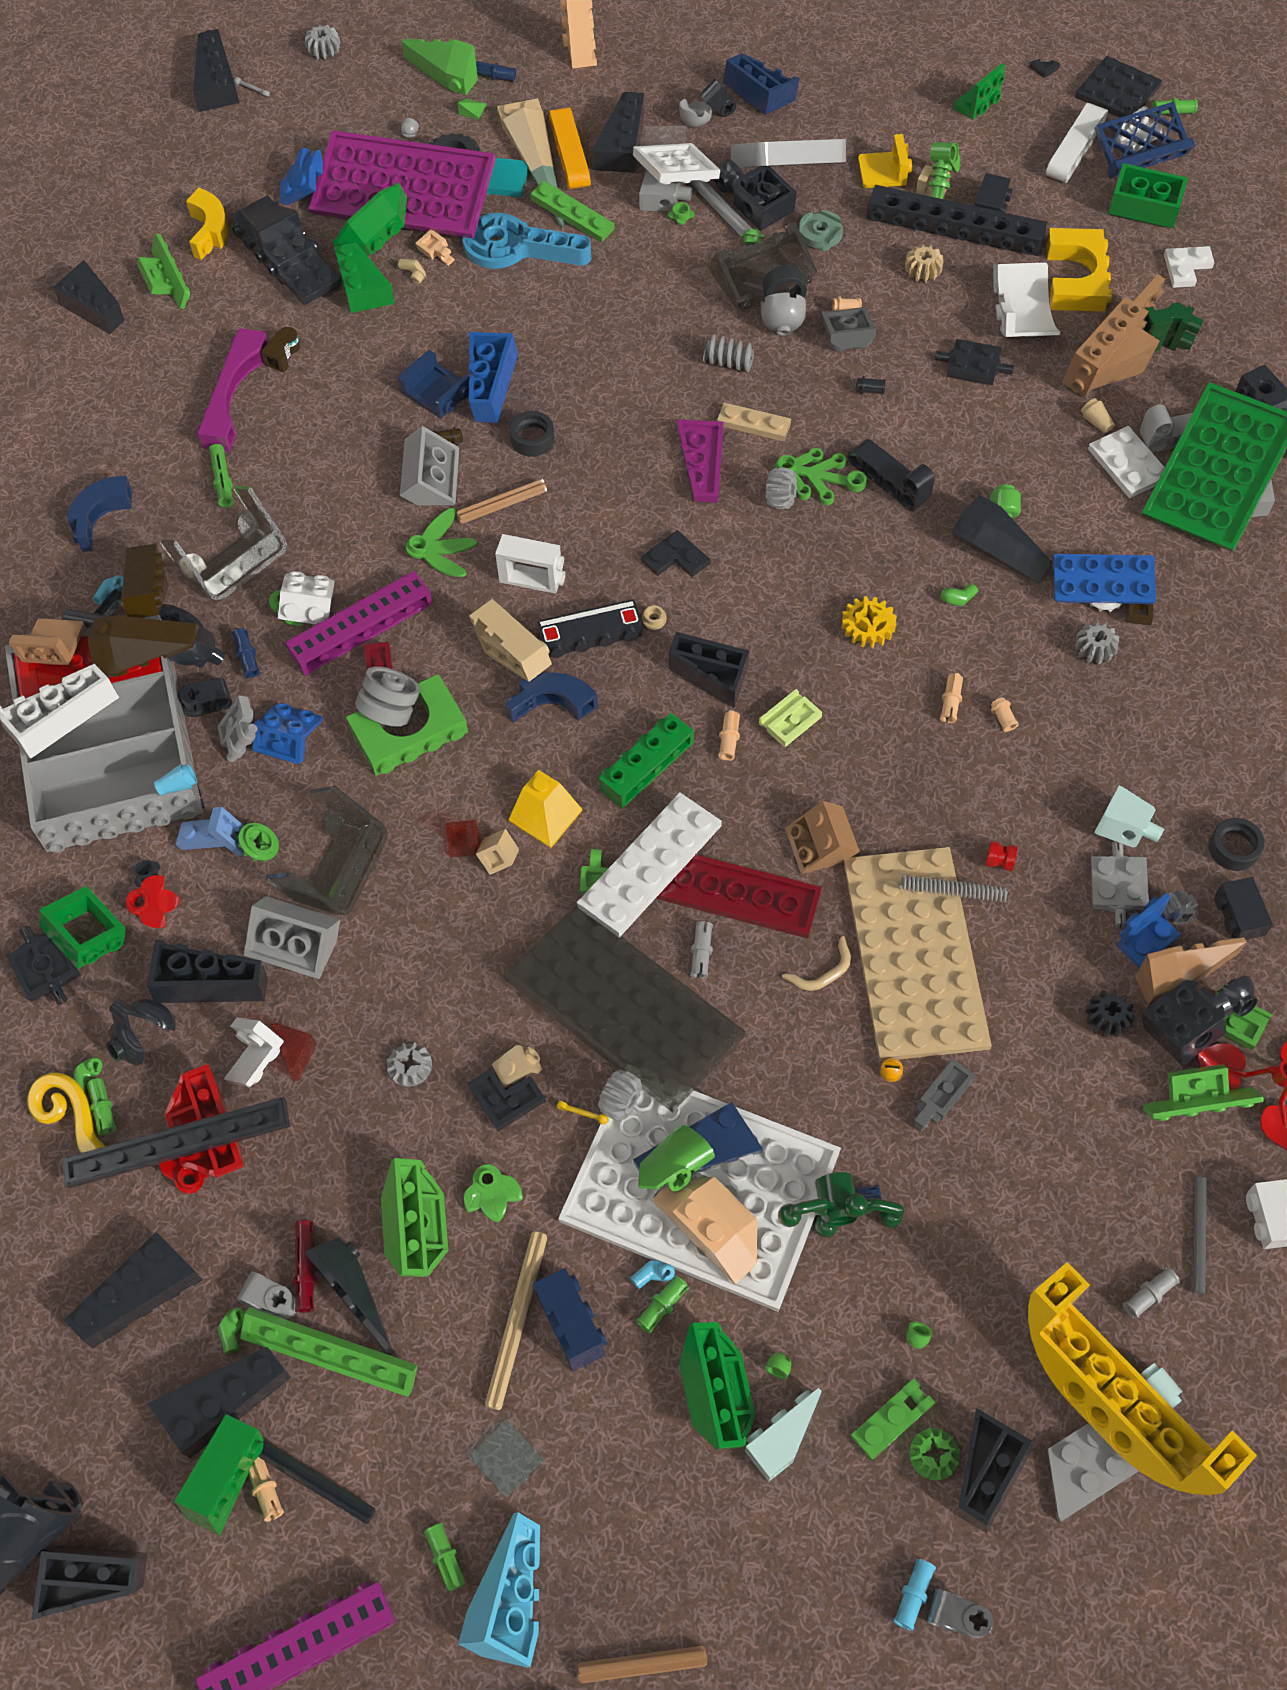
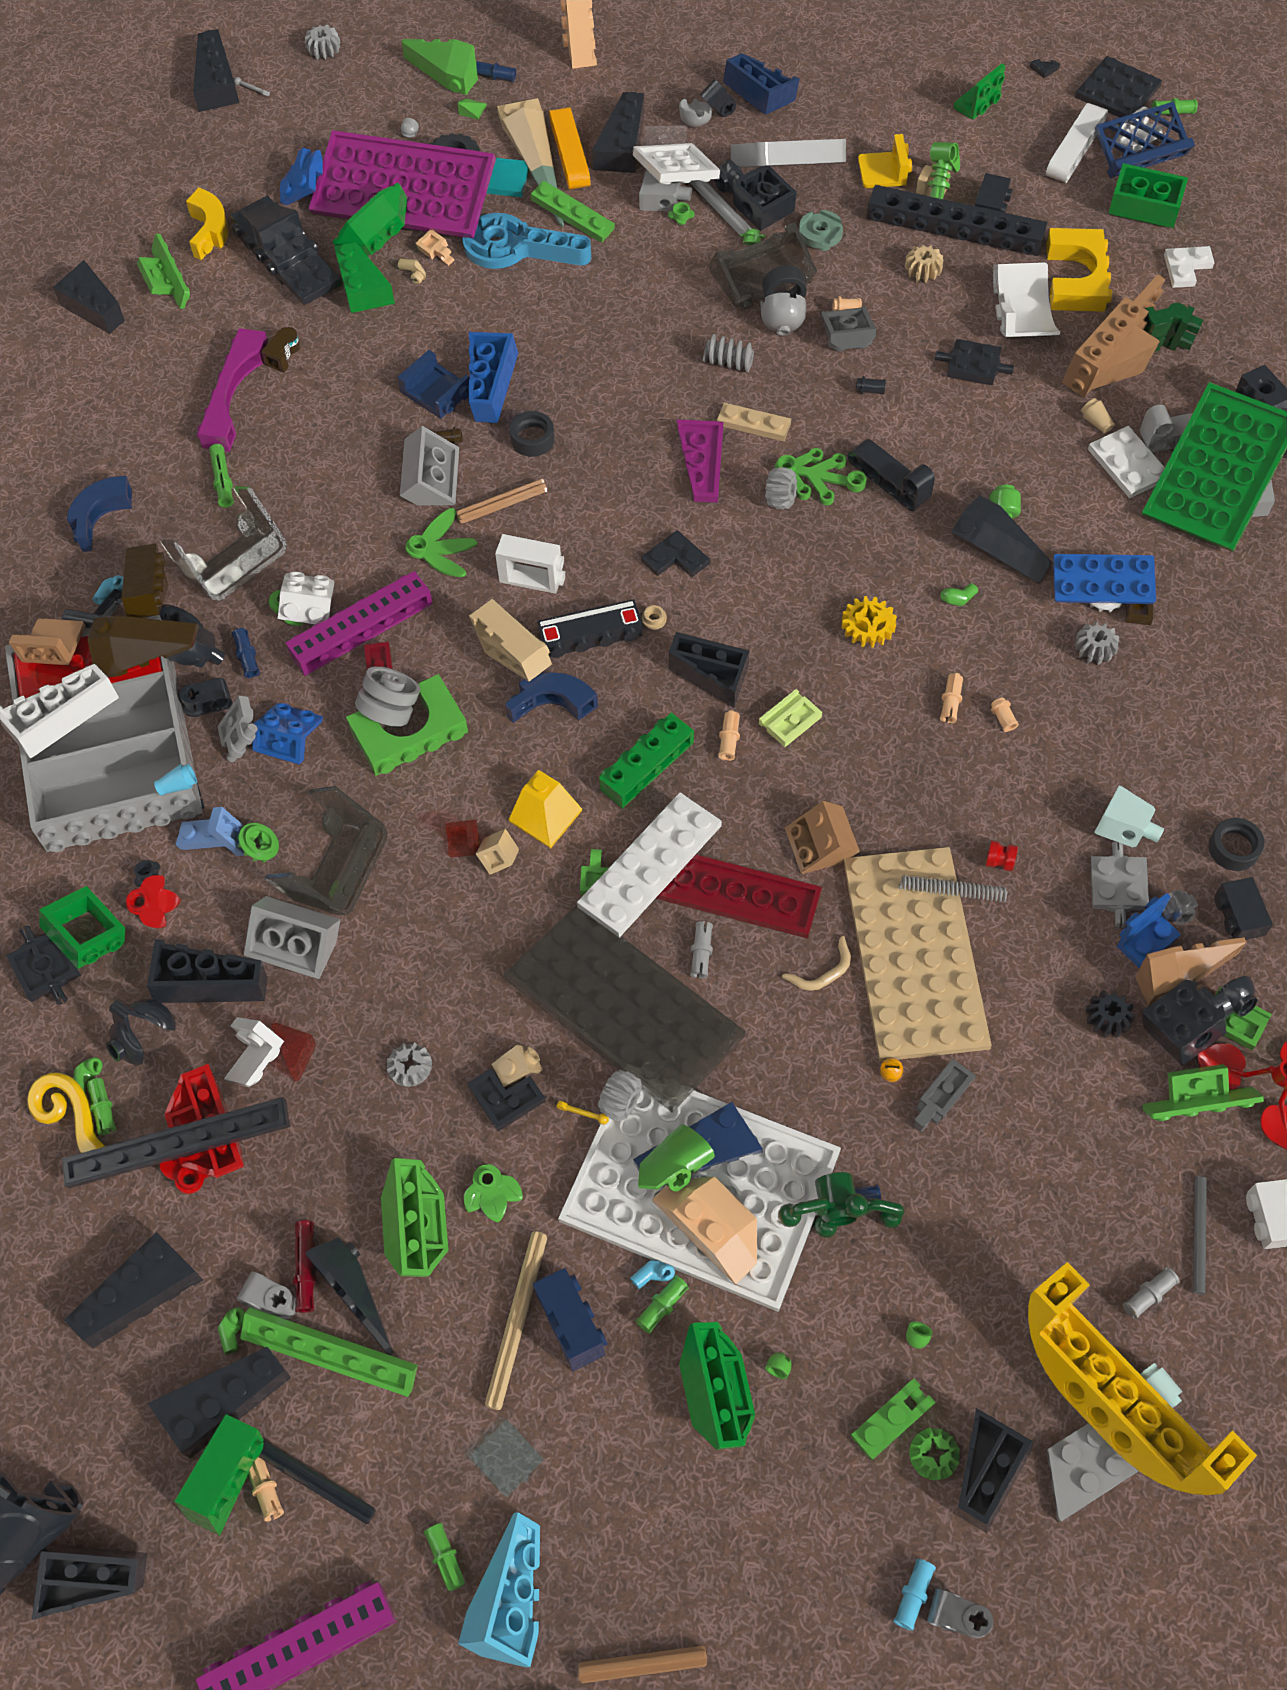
light aqua slope [745,1388,822,1482] -> none

